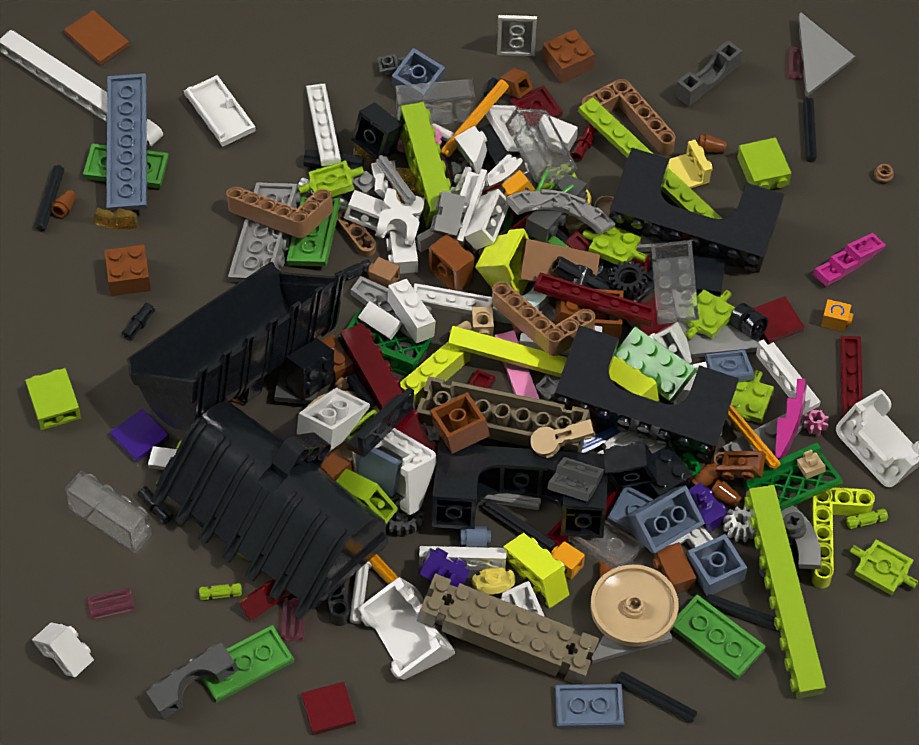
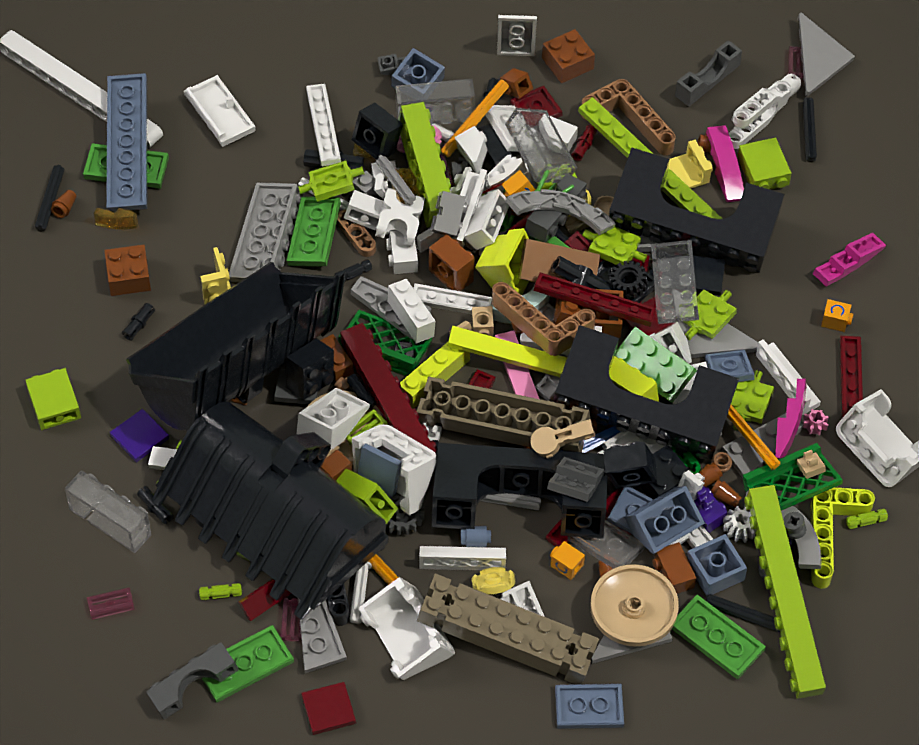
white brick [32,622,94,678] -> none
dark orange tile [64,10,130,66] -> none
medium nougat beam [226,187,333,238] -> none
black fence [346,387,415,457] -> none
white tile [358,301,403,340] -> none
medium nougat brick [367,257,400,288] -> none
dark purple brick [418,547,470,588] -> none
dark orange brick [430,392,490,454] -> none
black axle [483,499,556,552] -> none
neon yellow wedge [504,533,570,609] -> none
black axle [616,672,697,723] -> none
dark orange bracket [716,451,766,480] -> none
black wheel [730,303,768,339] -> none
dark red tile [754,296,804,344] -> none
lime plate [850,539,919,595] -> none
medium nougat plate [874,164,894,182] -> none
none -> light yellow bracket [200,247,231,305]
none -> light grey wing [298,598,347,673]
none -> white tile [678,470,705,500]
none -> dark pink slope [706,125,744,202]
none -> white piece [729,74,801,149]

